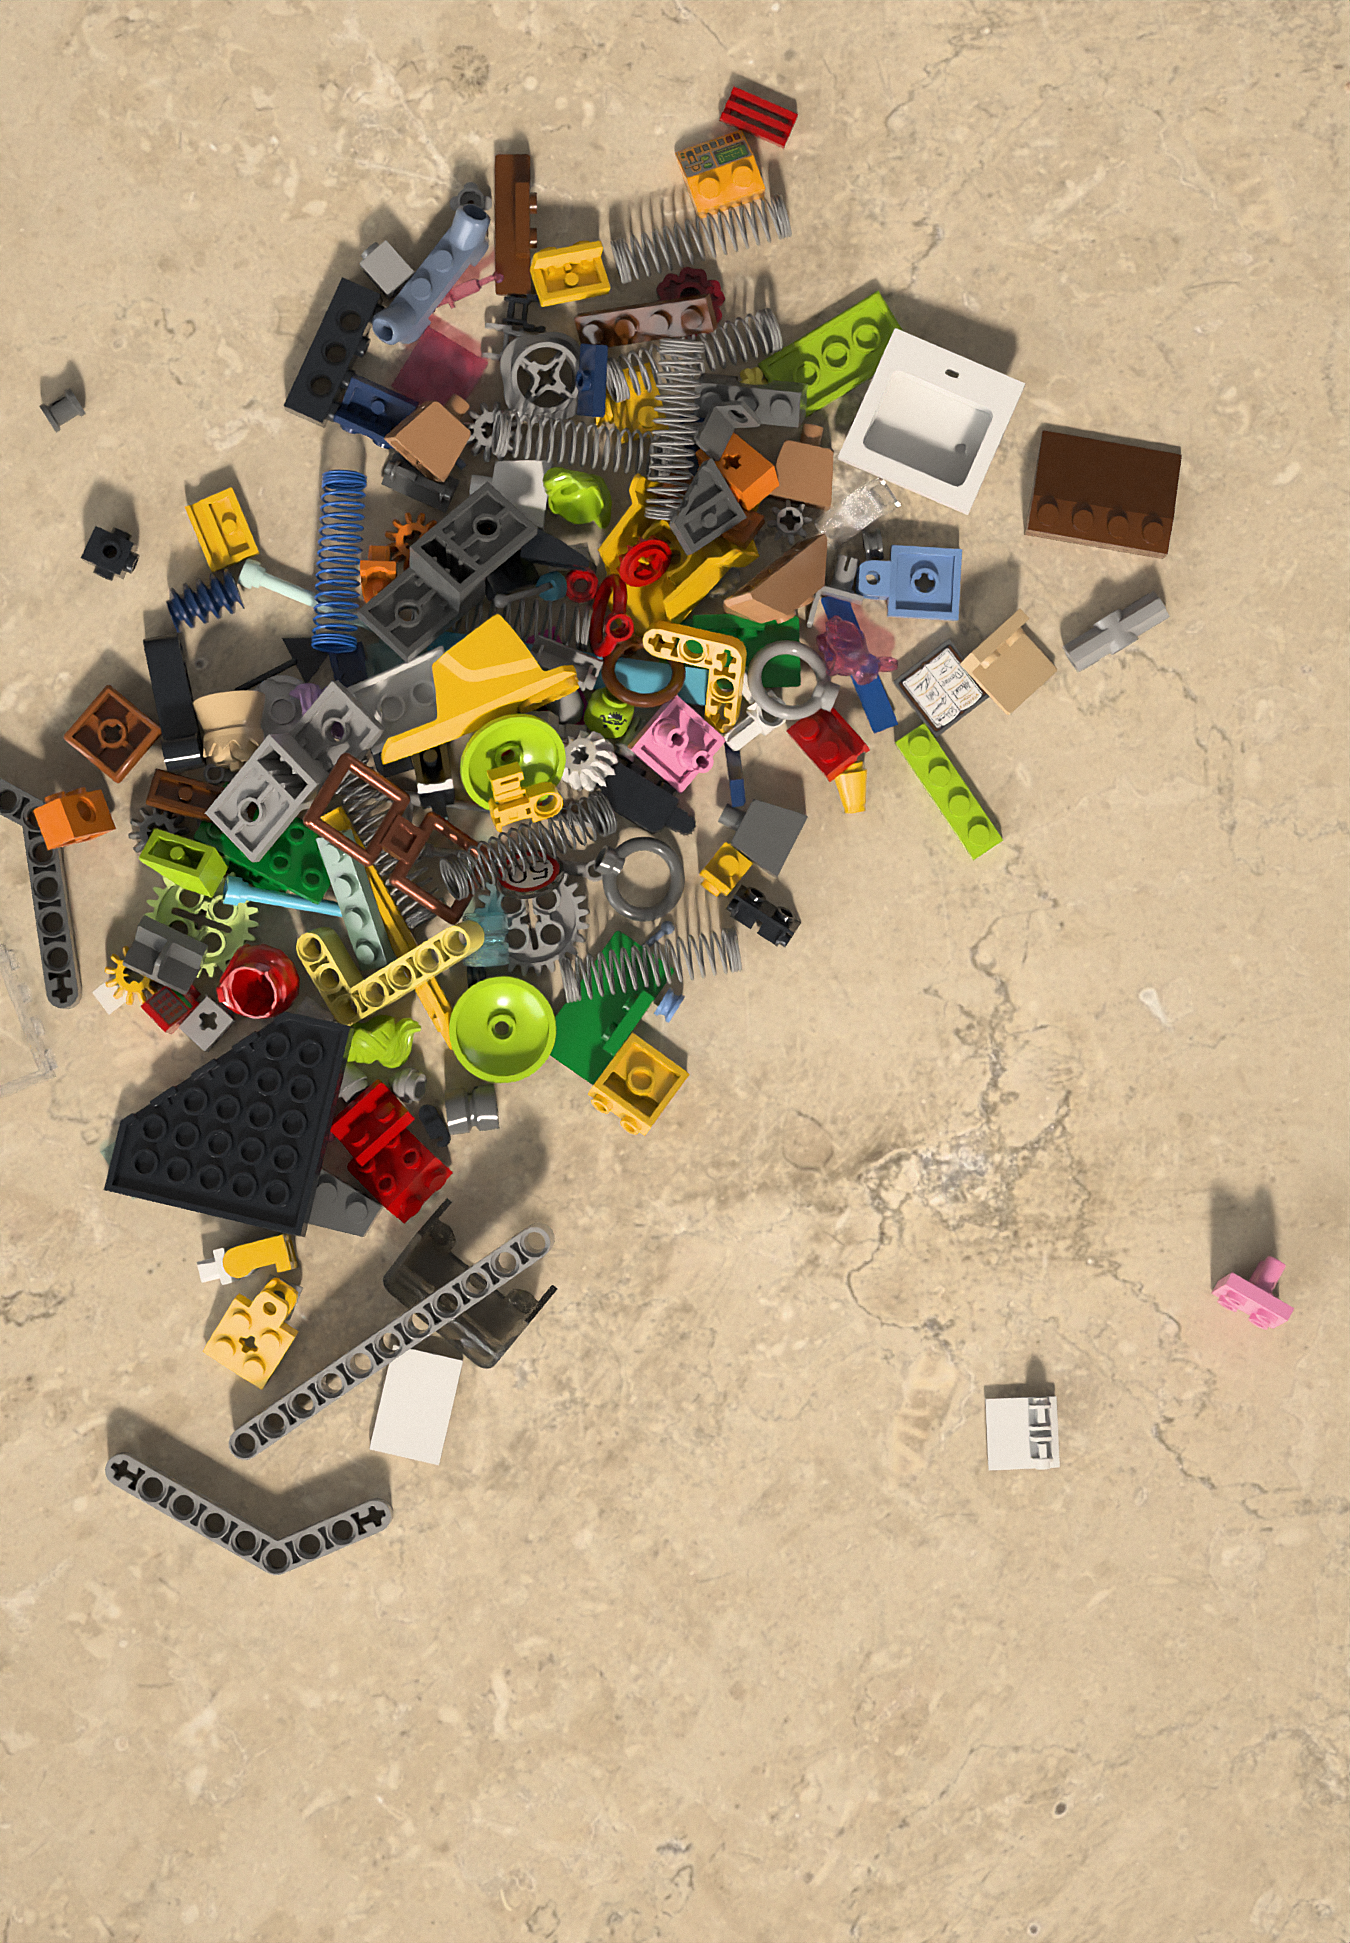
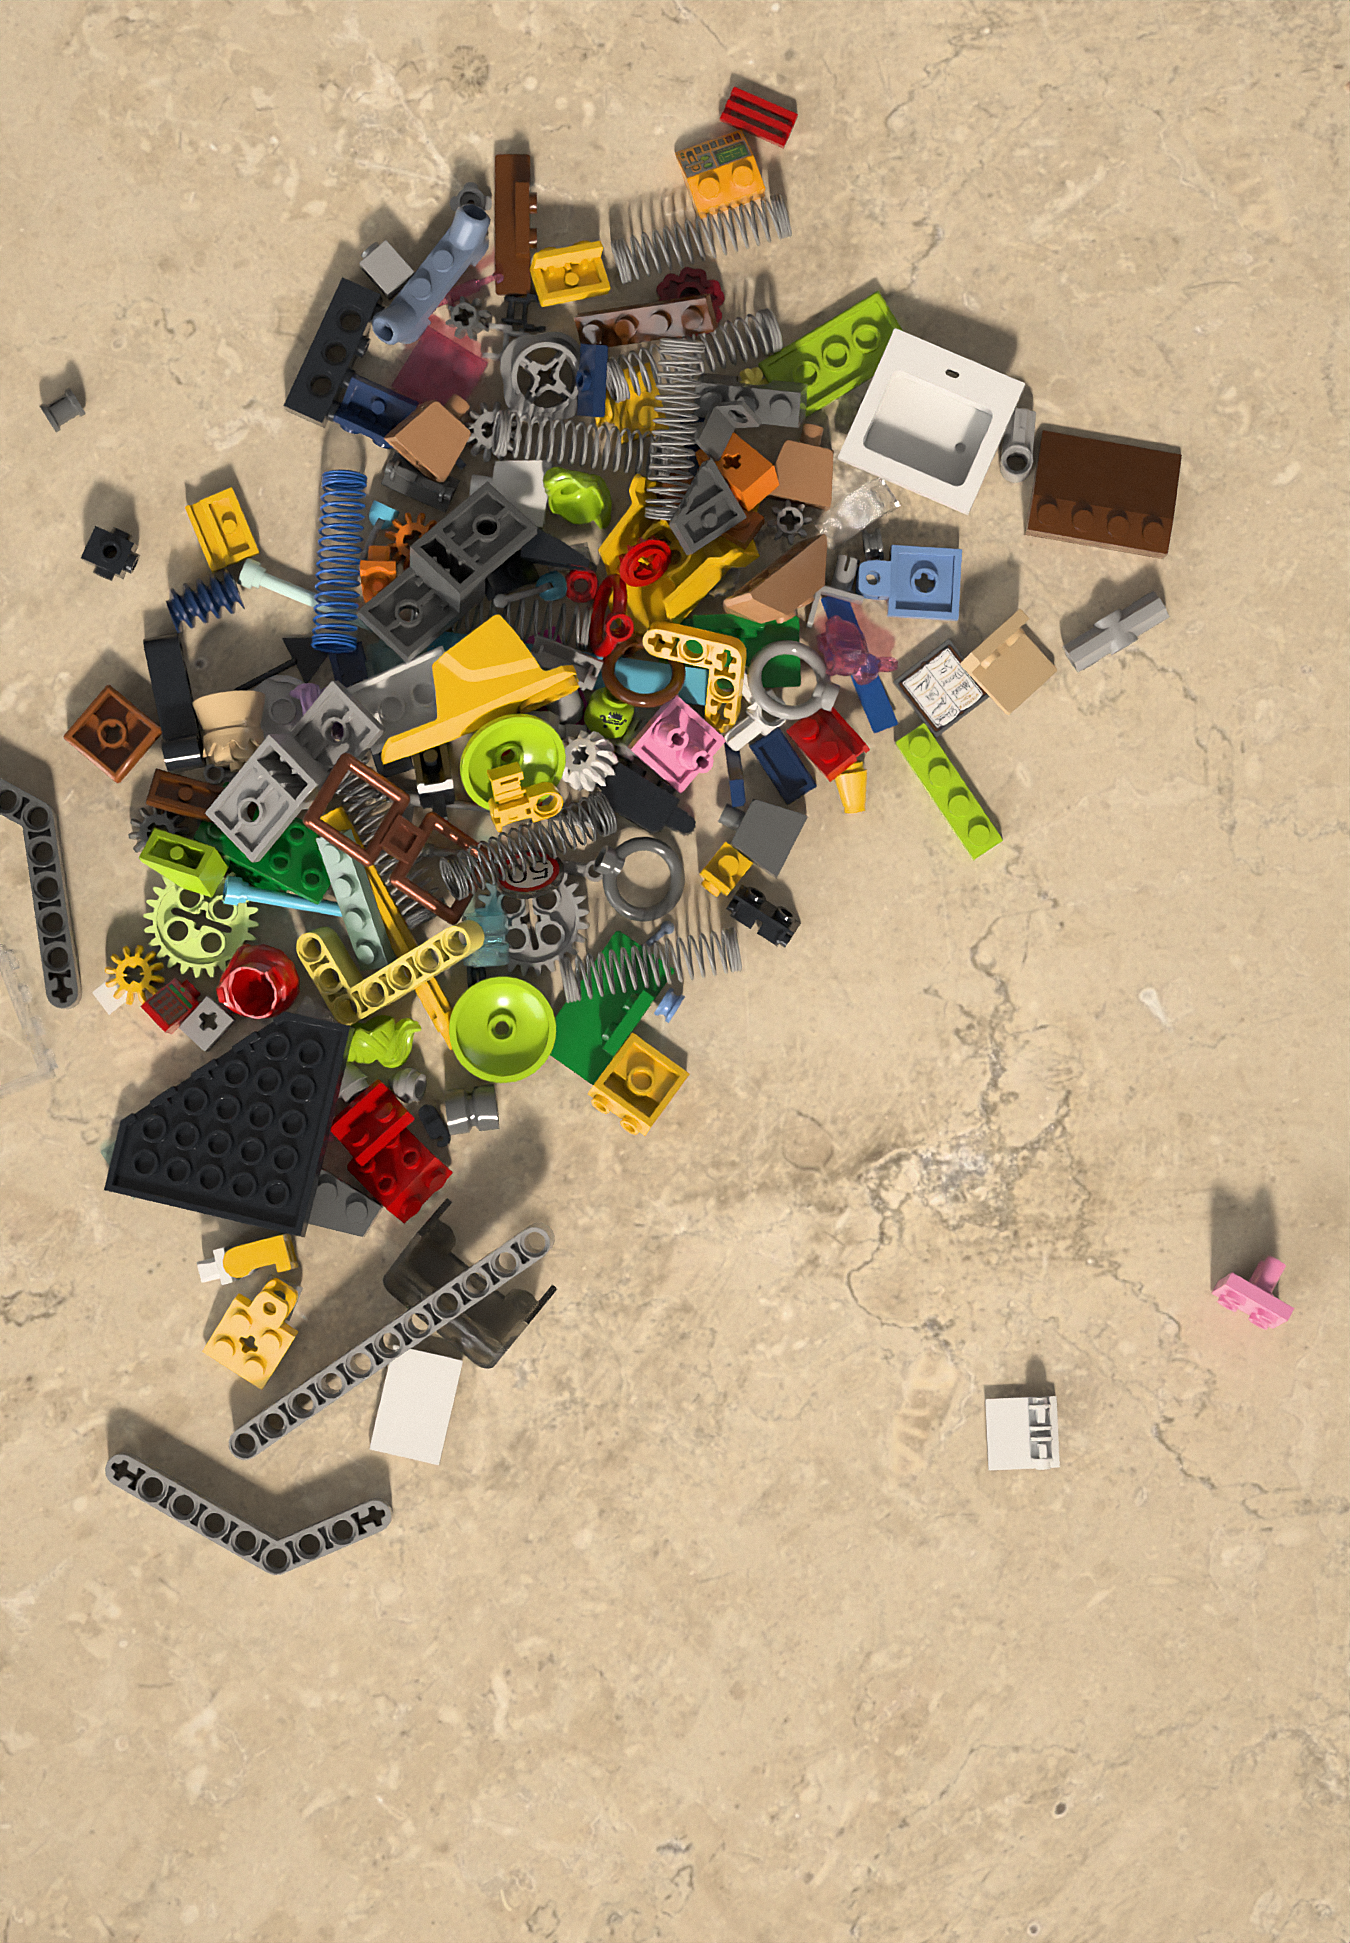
orange brick [33,787,116,850] -> none
dark grey panel [123,915,209,994] -> none
none -> hinge [347,500,400,584]
none -> dark grey gear [446,296,492,341]
none -> dark blue tile [749,727,817,806]
none -> light grey piece [1000,408,1036,483]

